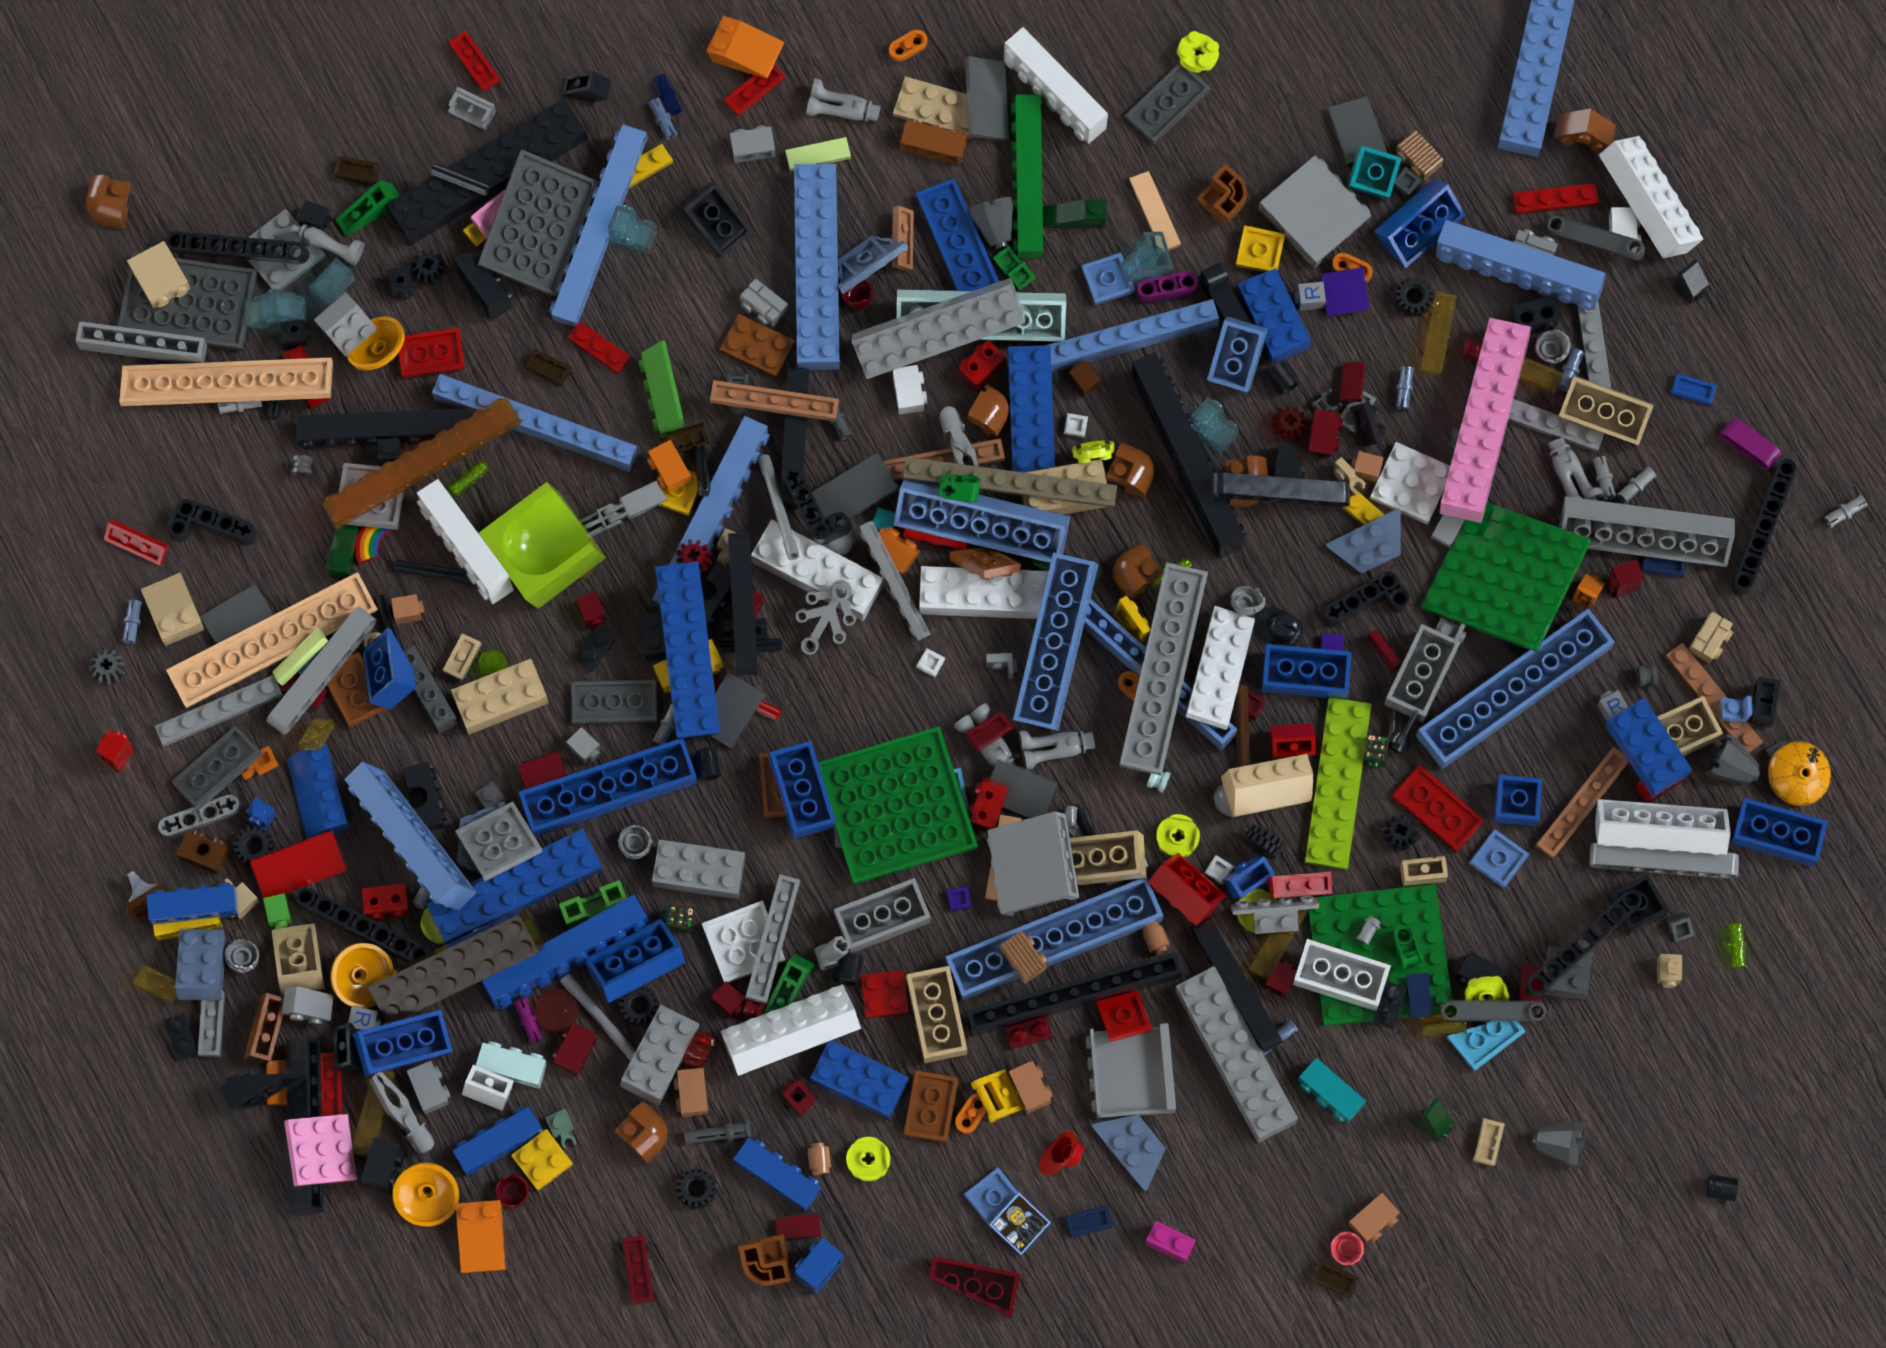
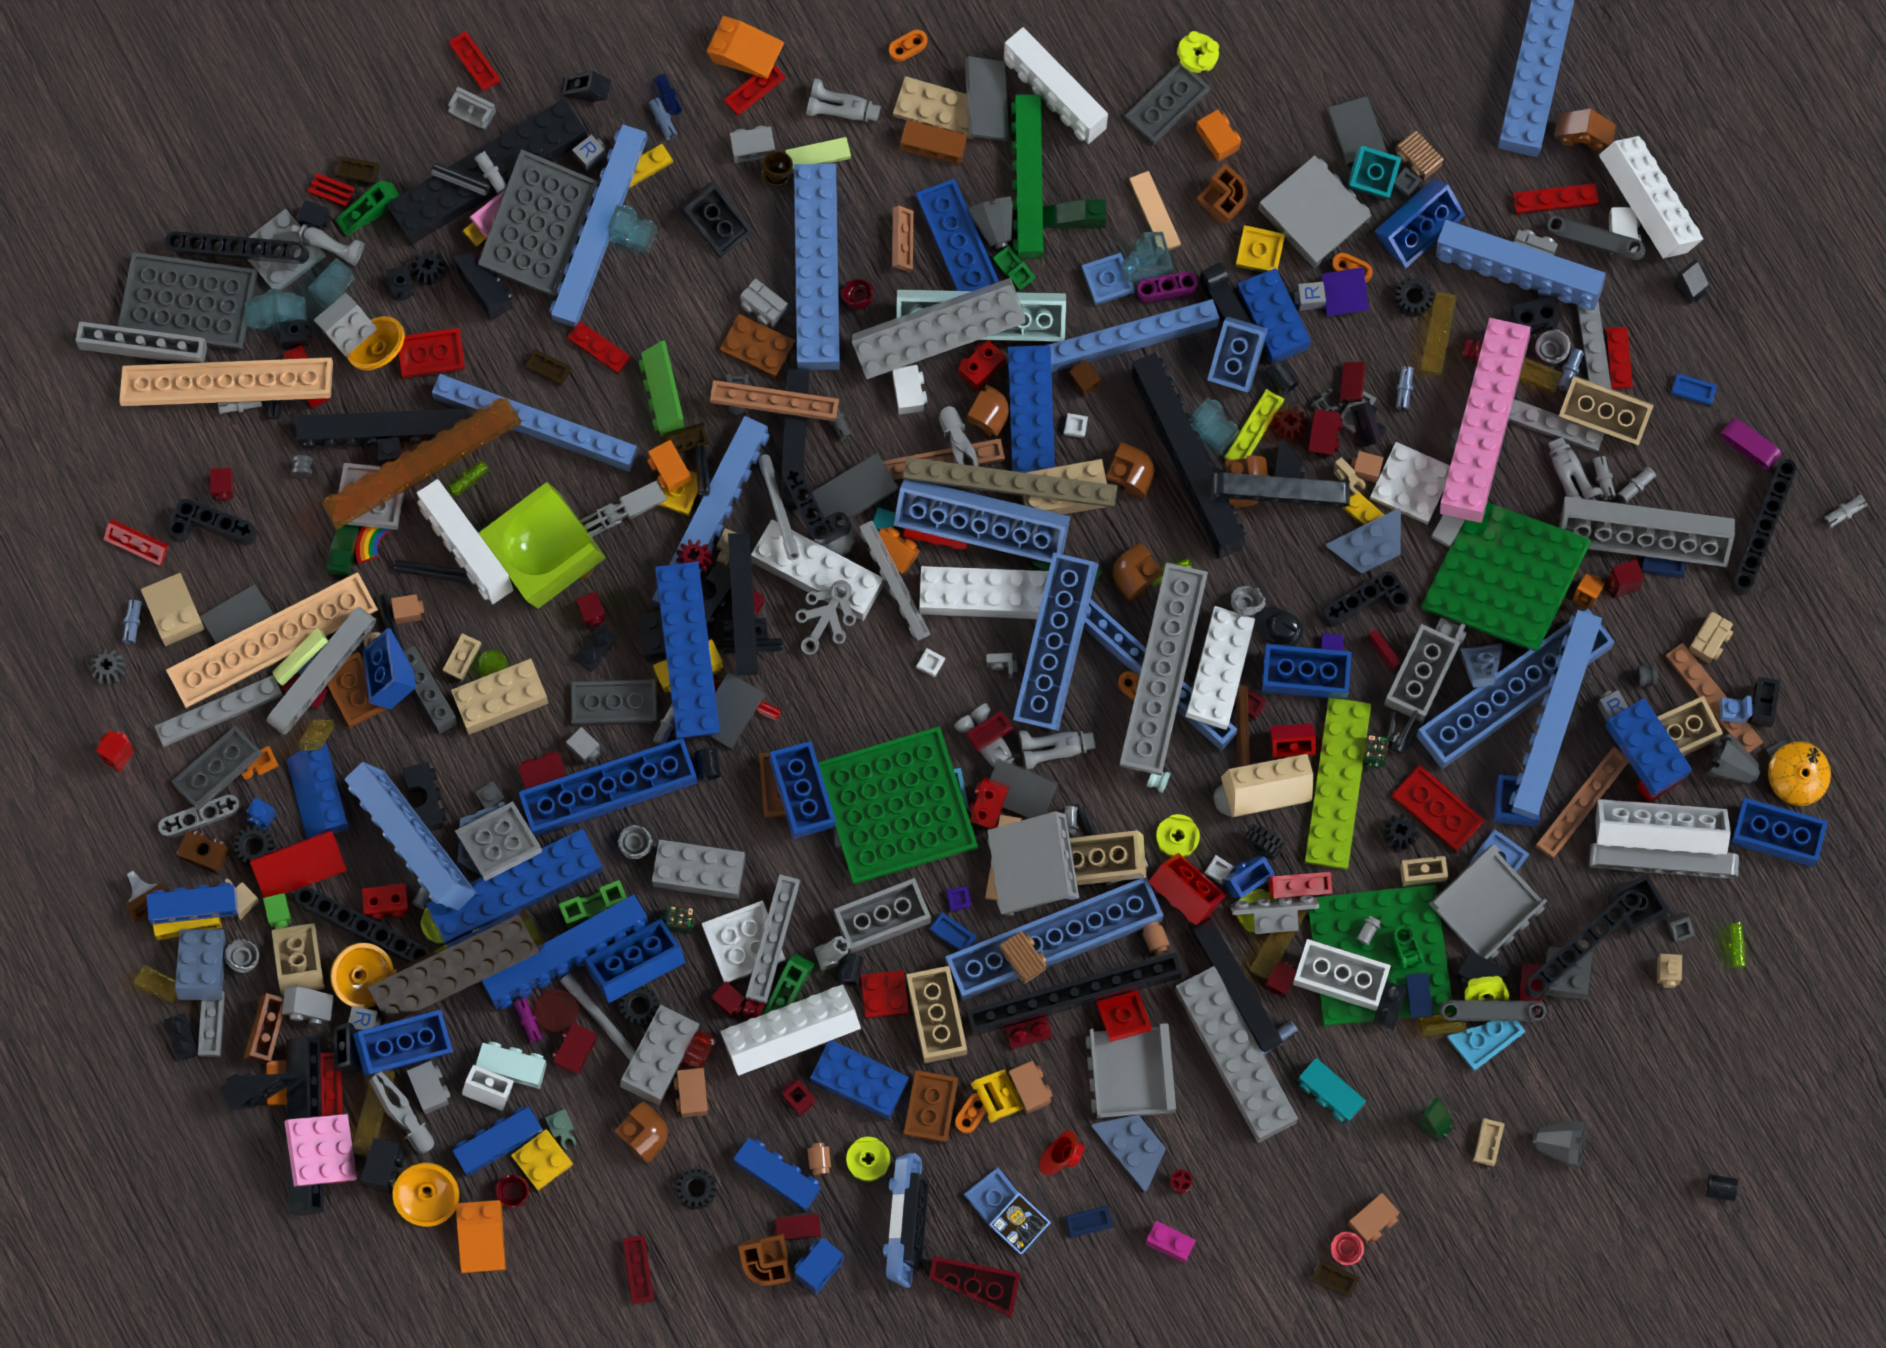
dark orange brick [86,175,131,230] -> none
tan brick [127,241,191,309] -> none
dark grey pin [684,1120,752,1145] -> none
sand blue wing [838,236,908,294] -> none
green piece [939,473,981,502] -> none
dark orange plate [950,546,1020,580] -> none
neon yellow plate [1072,440,1115,463] -> none
yellow plate [1113,596,1150,645] -> none
none -> dark red brick [210,468,234,502]
none -> red tile [308,173,355,208]
none -> light grey pin [474,151,507,194]
none -> light grey brick [572,134,606,172]
none -> dark brown helmet [761,151,793,188]
none -> piece [883,1153,929,1288]
none -> blue tile [929,912,977,951]
none -> dark red wheel [1170,1169,1192,1194]
none -> orange brick [1196,110,1241,162]
none -> neon yellow tile [1224,389,1284,460]
none -> light grey panel [1429,844,1547,961]
none -> sand blue wing [1460,643,1503,688]
none -> medium blue brick [1509,610,1602,820]
none -> red plate [1605,327,1633,390]

